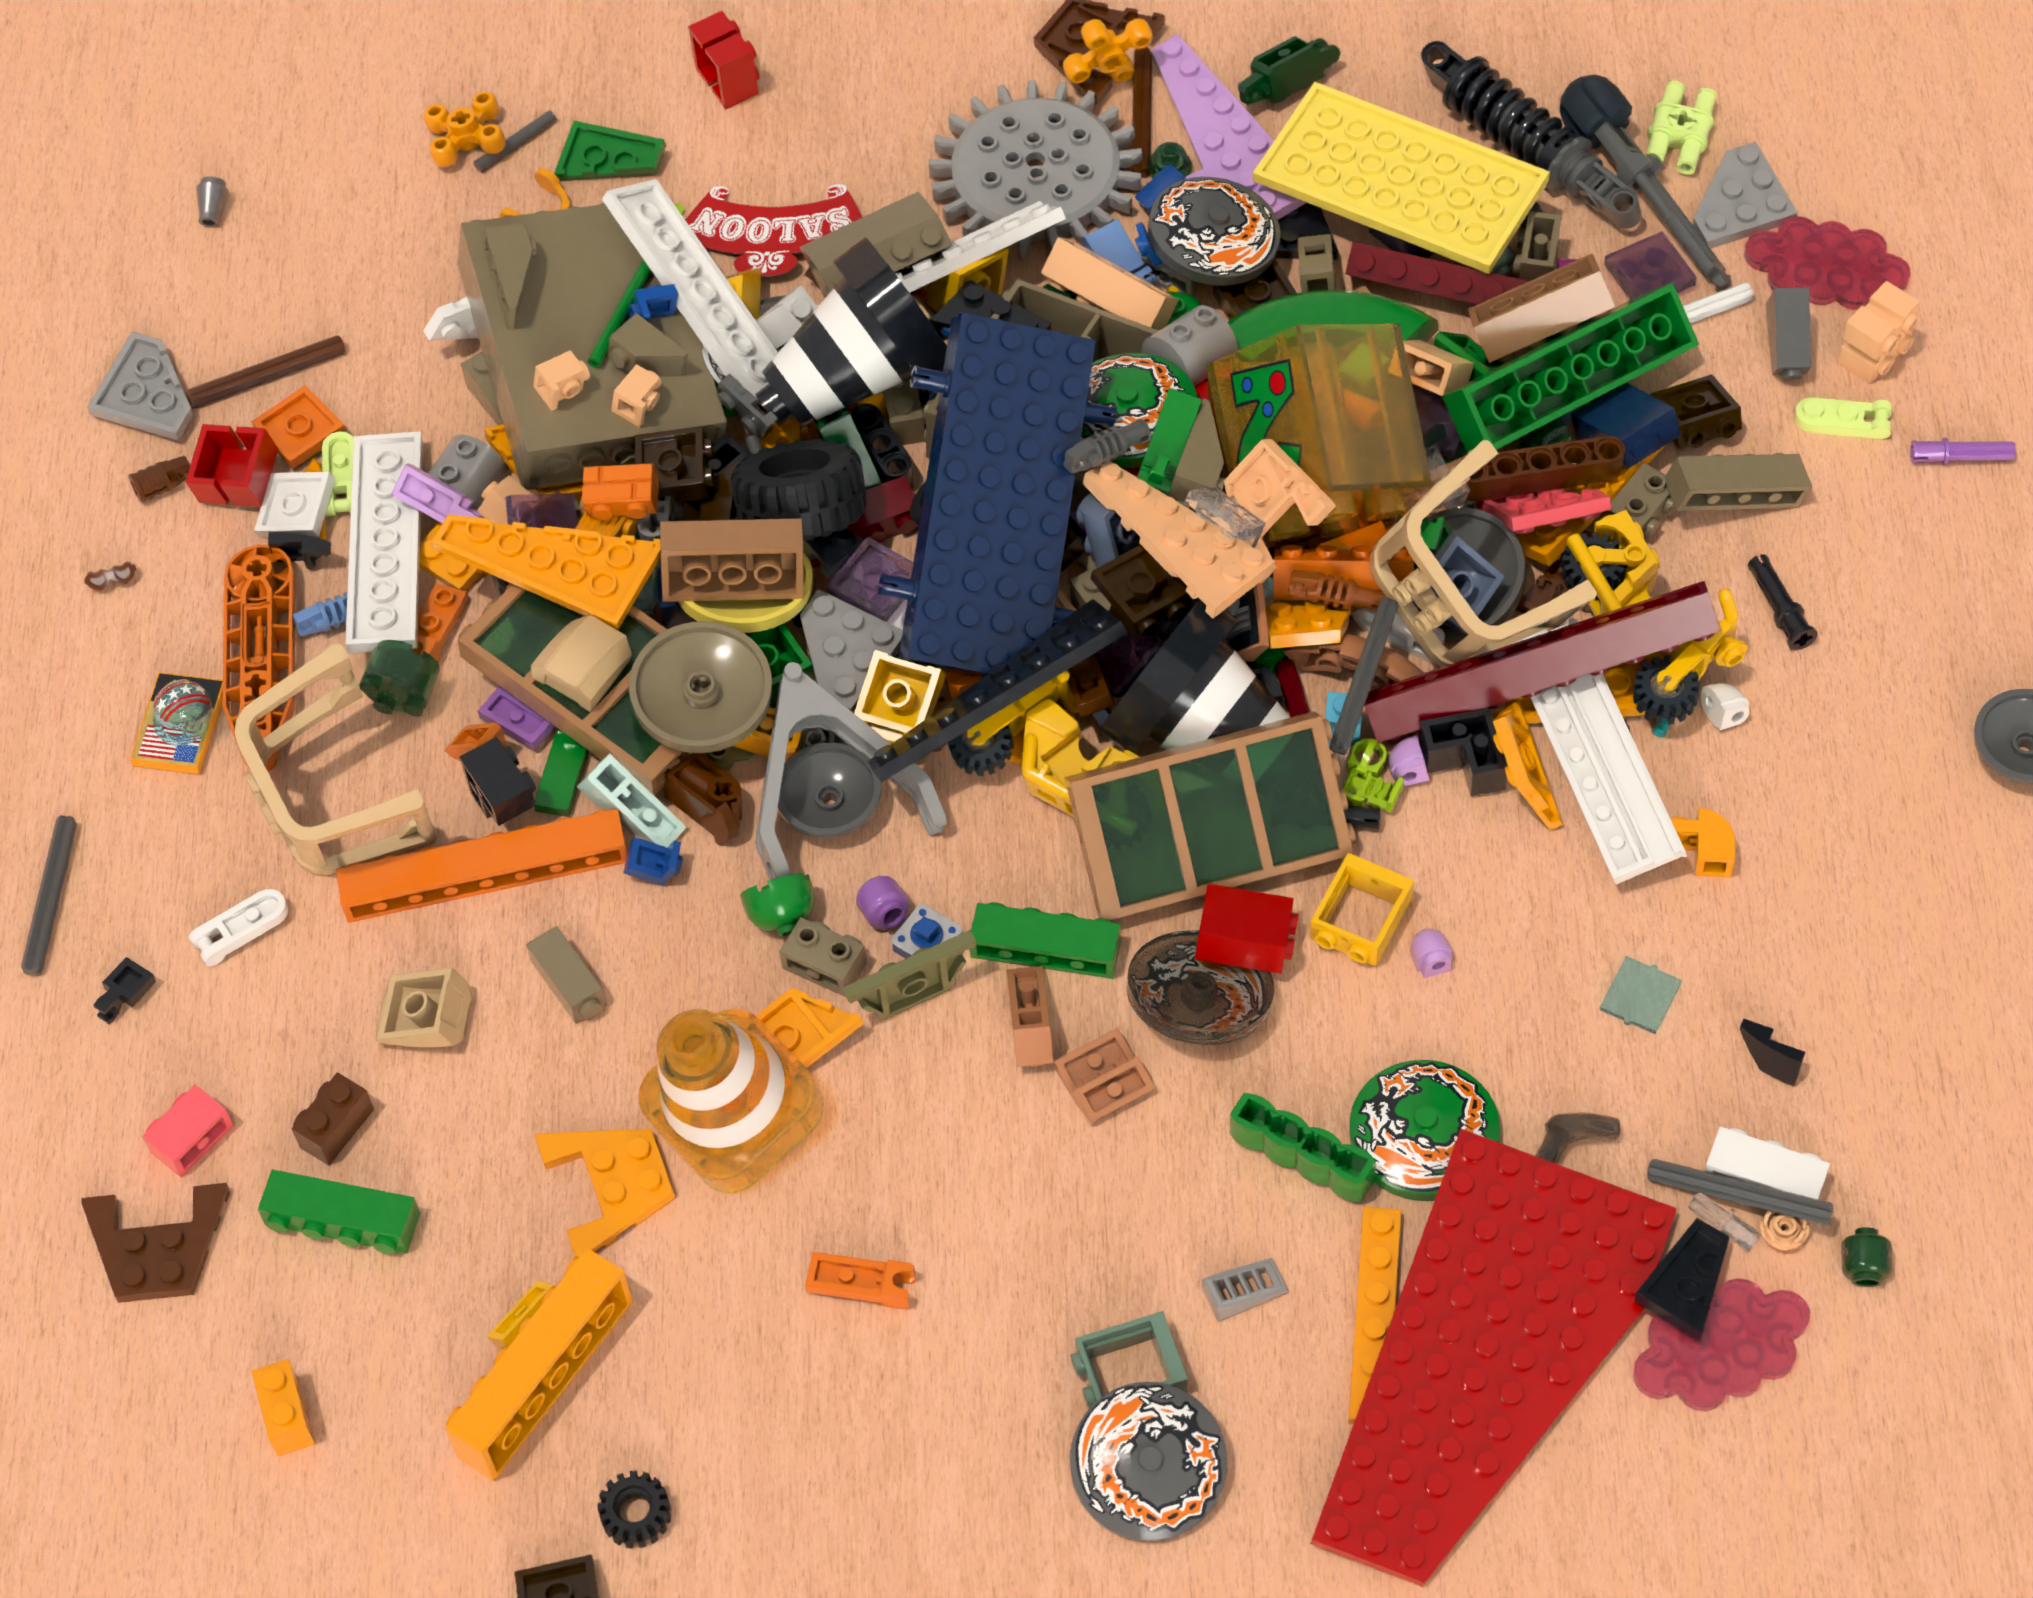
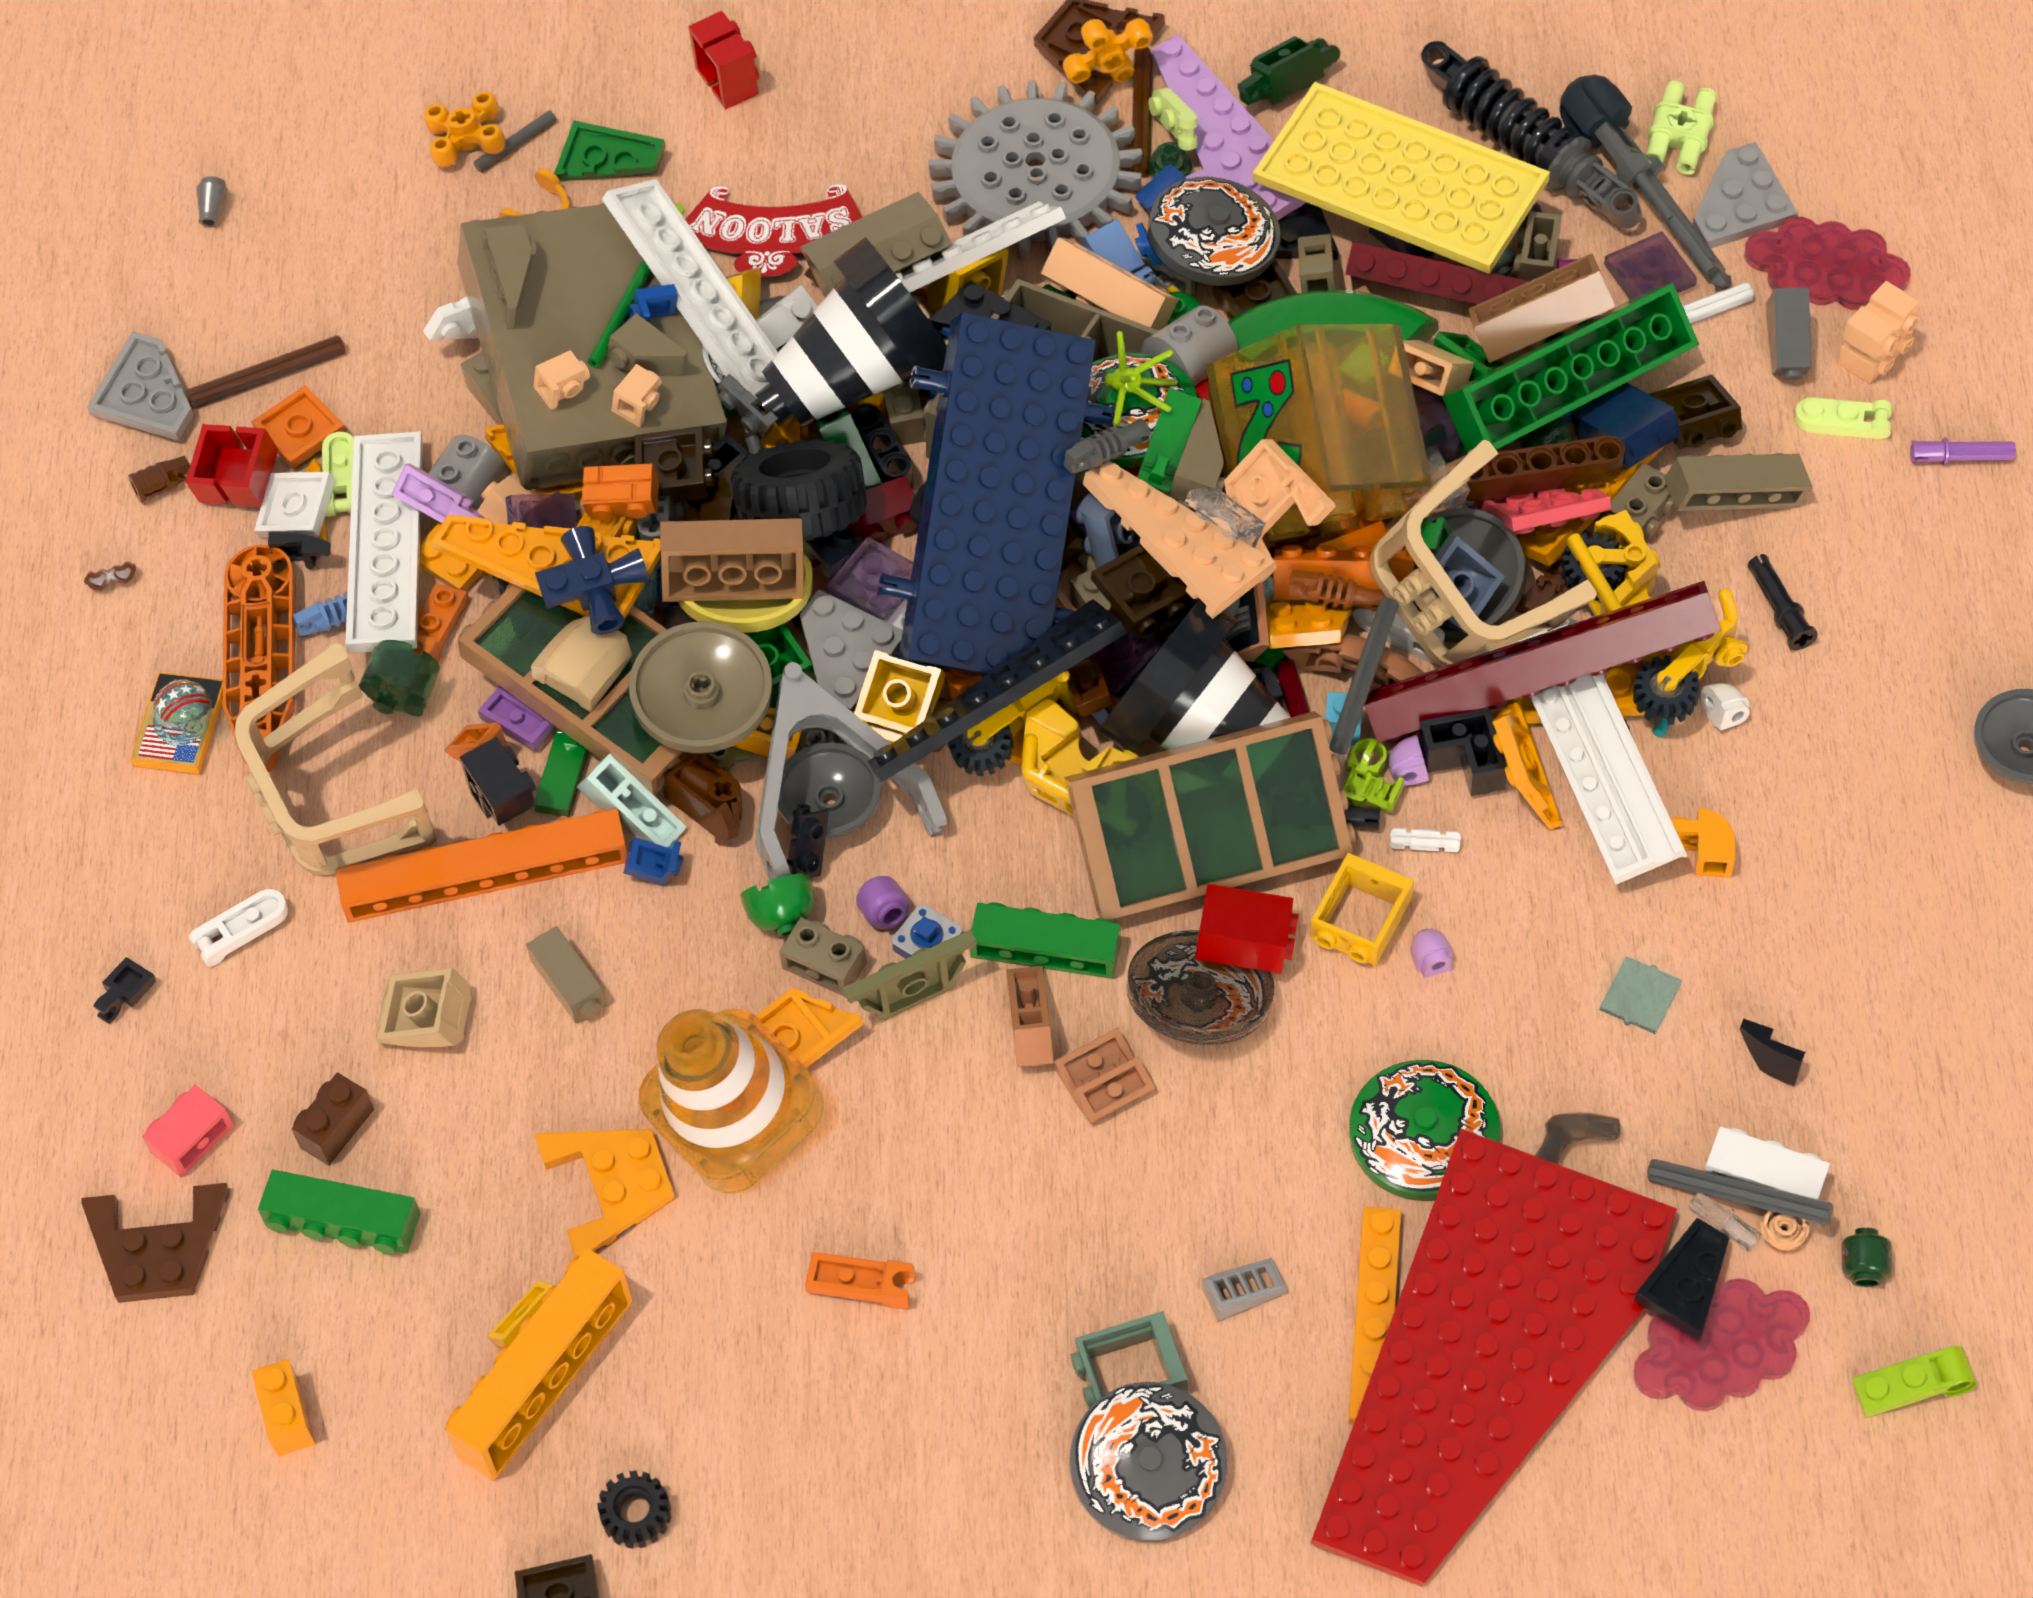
dark grey axle [21,815,77,976] -> none
green brick [1230,1093,1376,1202] -> none
none -> dark blue brick [535,526,649,635]
none -> black hinge [786,804,829,878]
none -> lime plant [1104,331,1178,427]
none -> yellowish green plate [1149,87,1197,150]
none -> white axle [1390,827,1461,852]
none -> lime plate [1852,1346,1977,1418]

